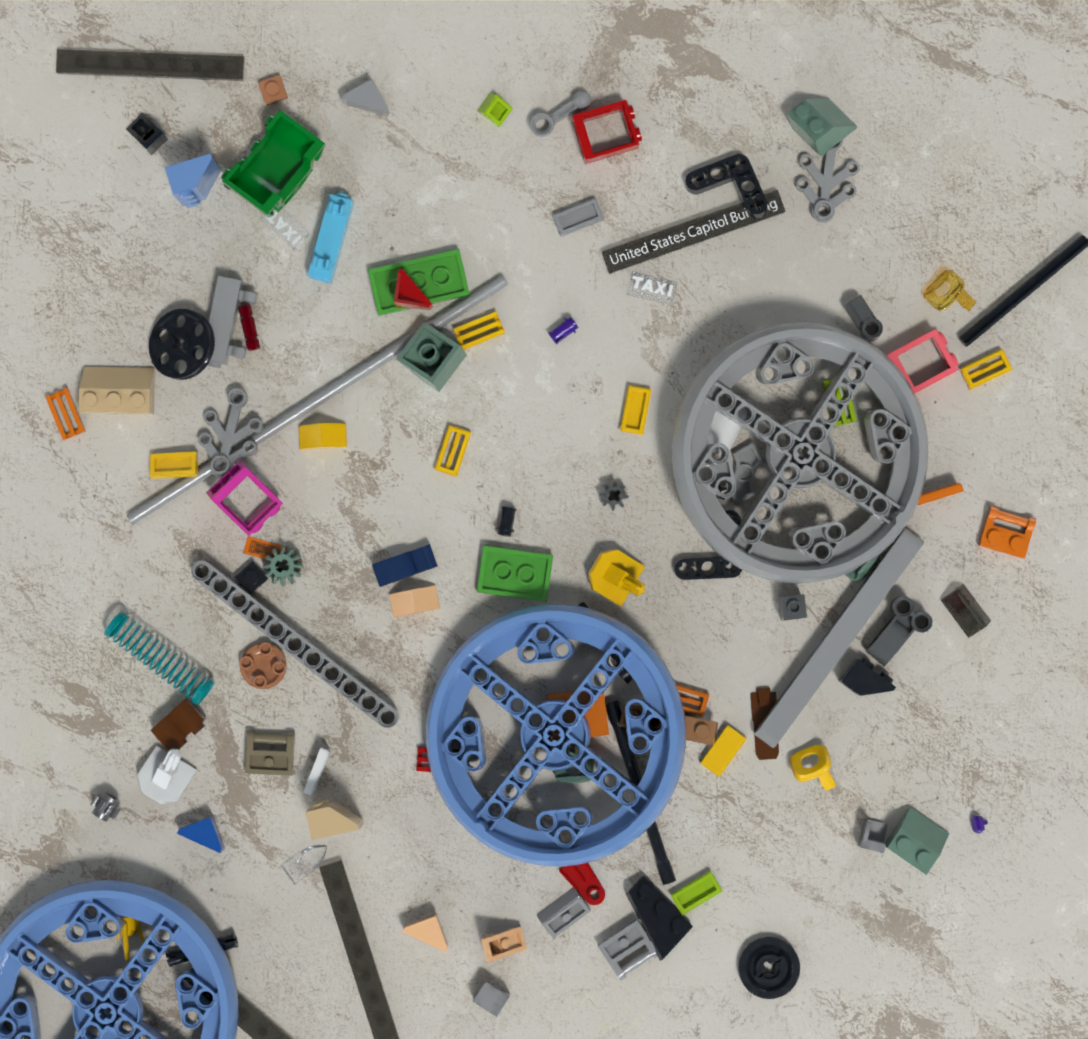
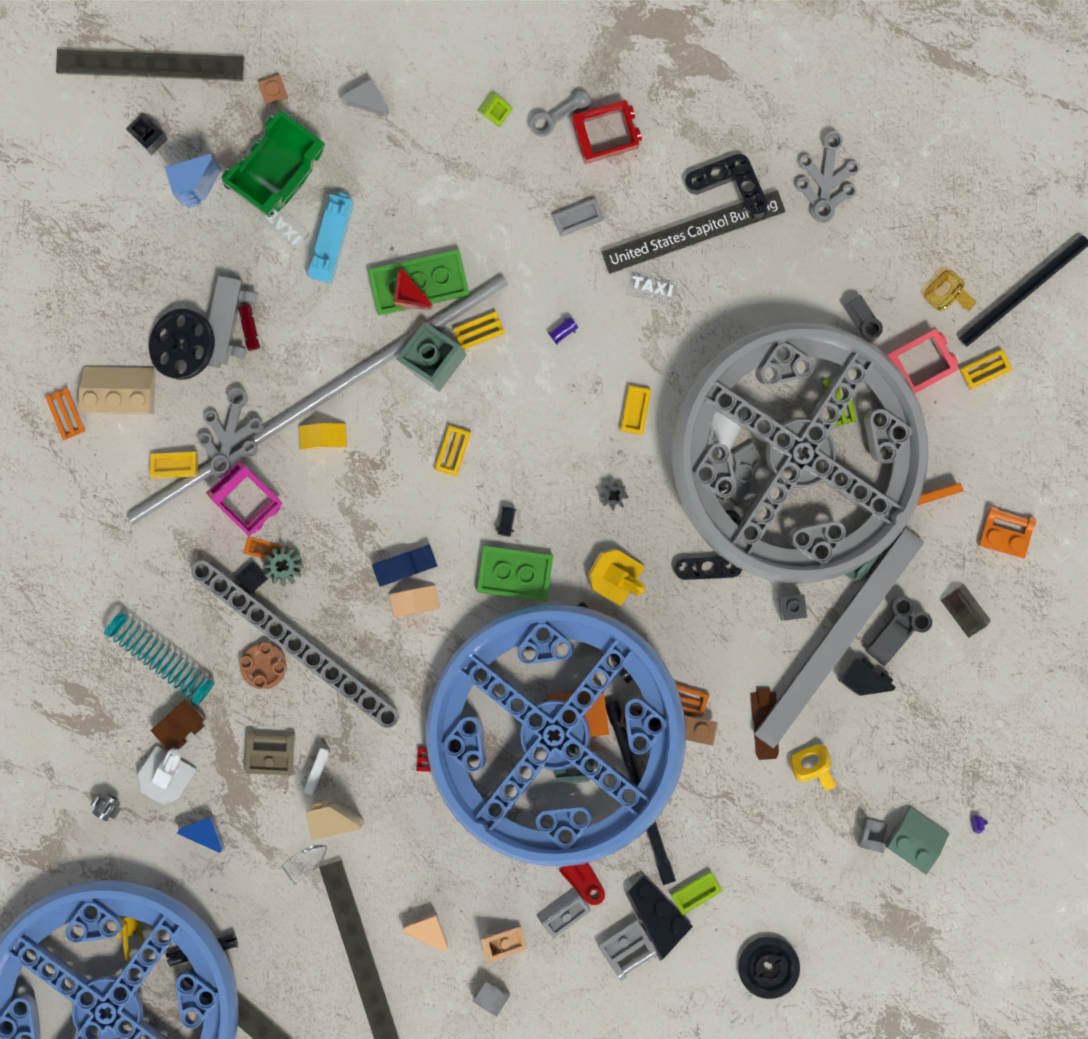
yellow tile [700,725,747,777] -> none
sand green slope [787,98,857,157] -> none

